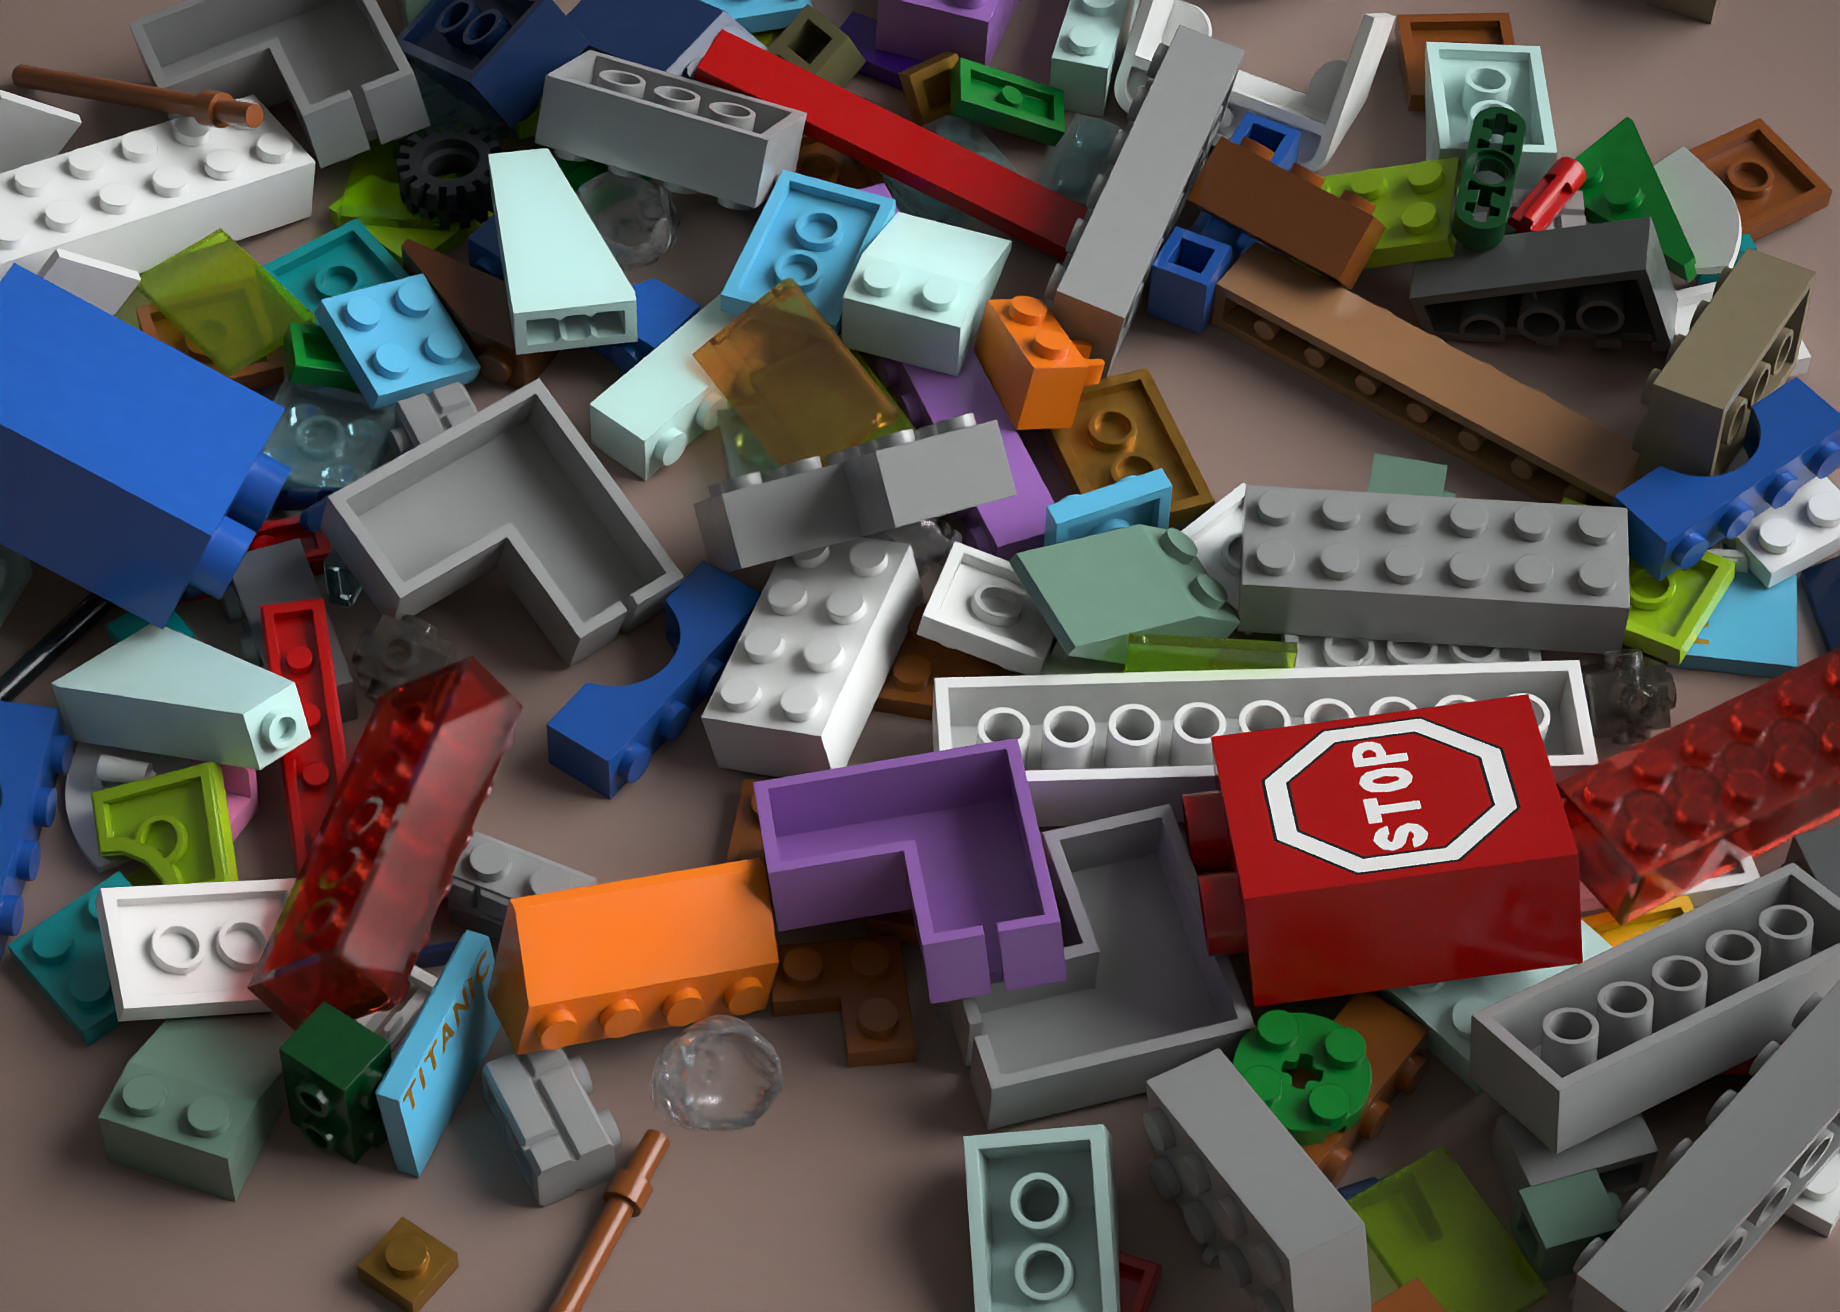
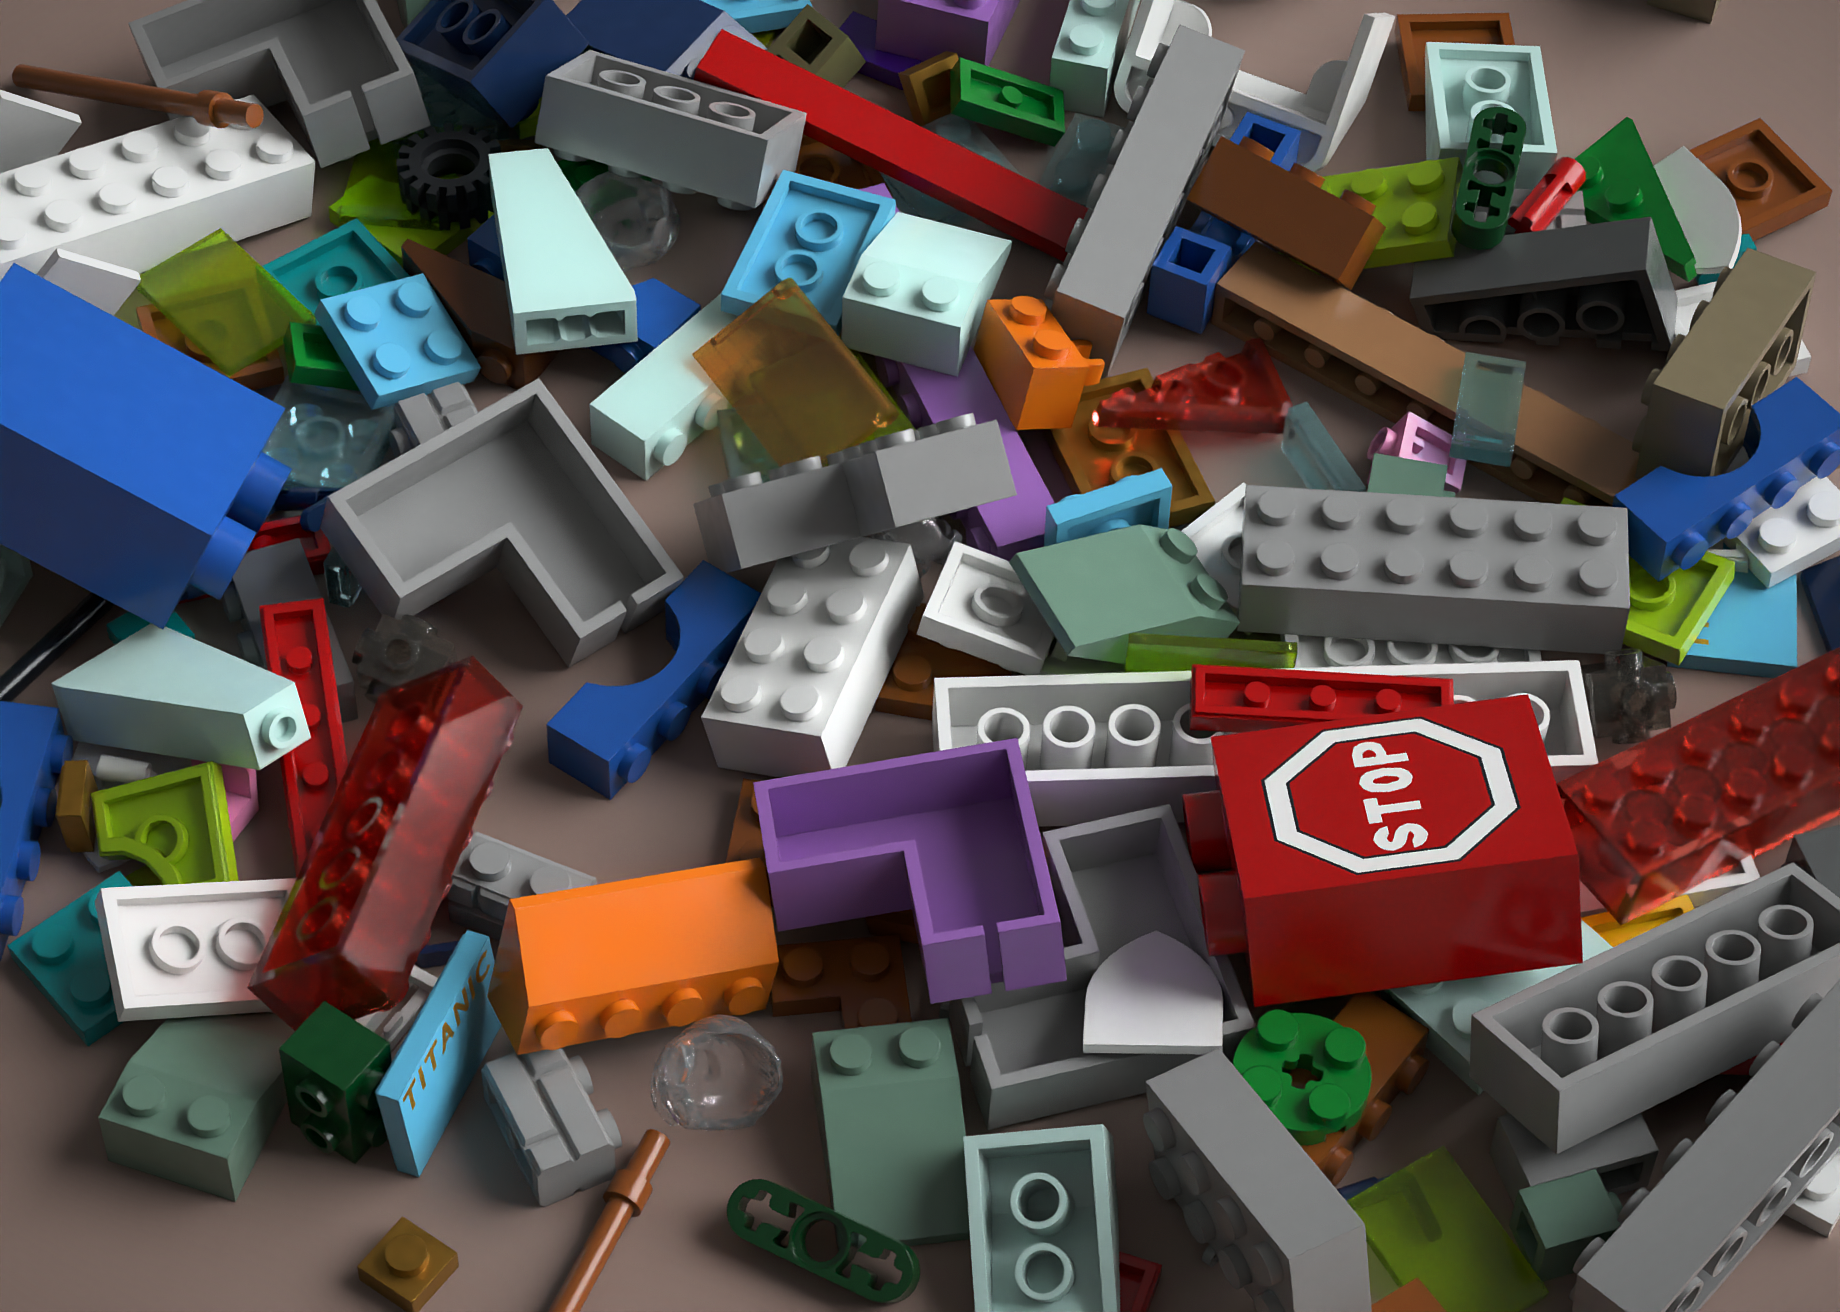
none -> pearl gold tile [55,760,99,852]
none -> dark green beam [727,1179,920,1304]
none -> sand green slope [811,1018,970,1252]
none -> white shield [1083,930,1223,1055]
none -> clear red wing [1092,338,1298,434]
none -> red tile [1190,664,1454,733]
none -> clear light blue tile [1281,402,1366,492]
none -> bright pink bracket [1367,411,1470,495]
none -> clear light blue tile [1449,352,1526,467]

